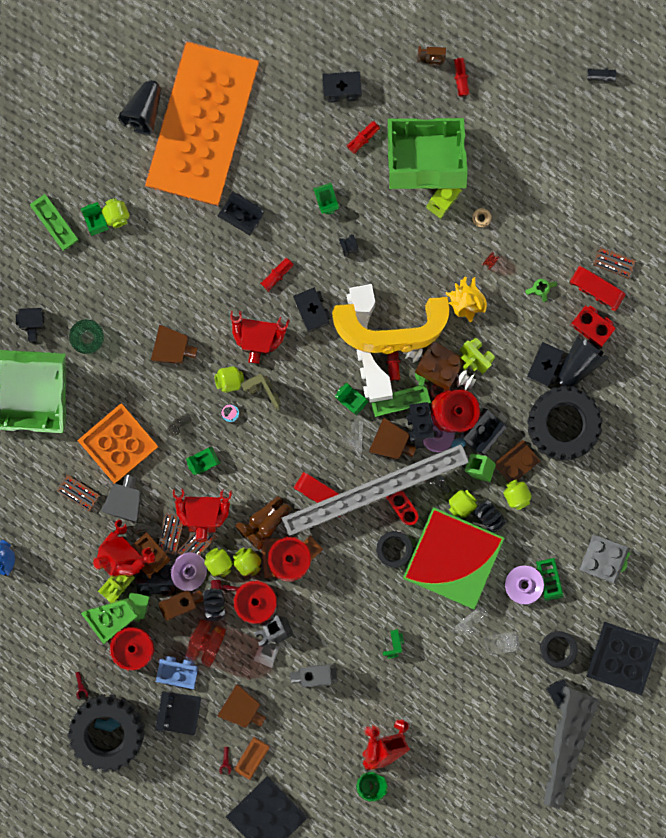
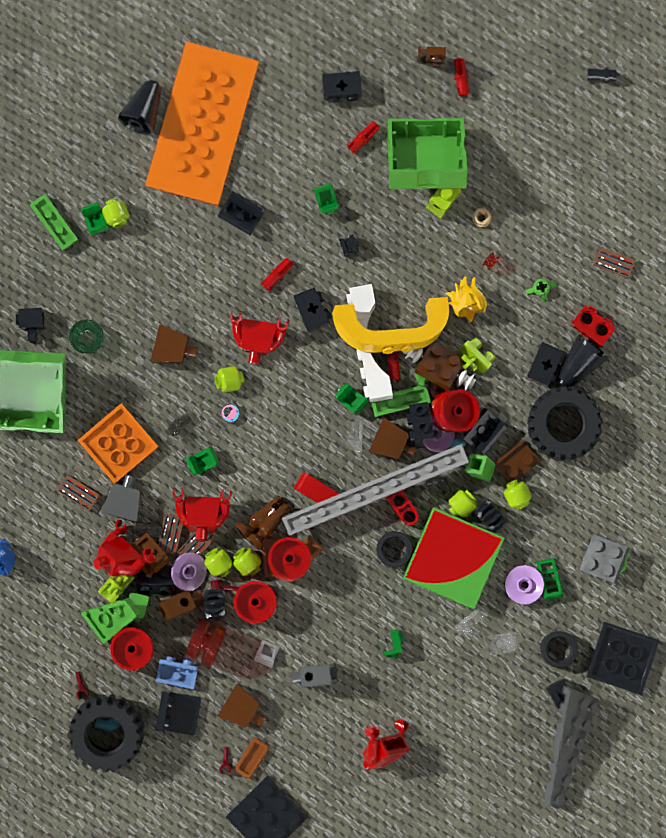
olive bracket [241,373,281,411] -> none
black brick [254,615,294,647] -> none
green hair [356,772,388,802] -> none
red beam [569,266,626,311] -> none

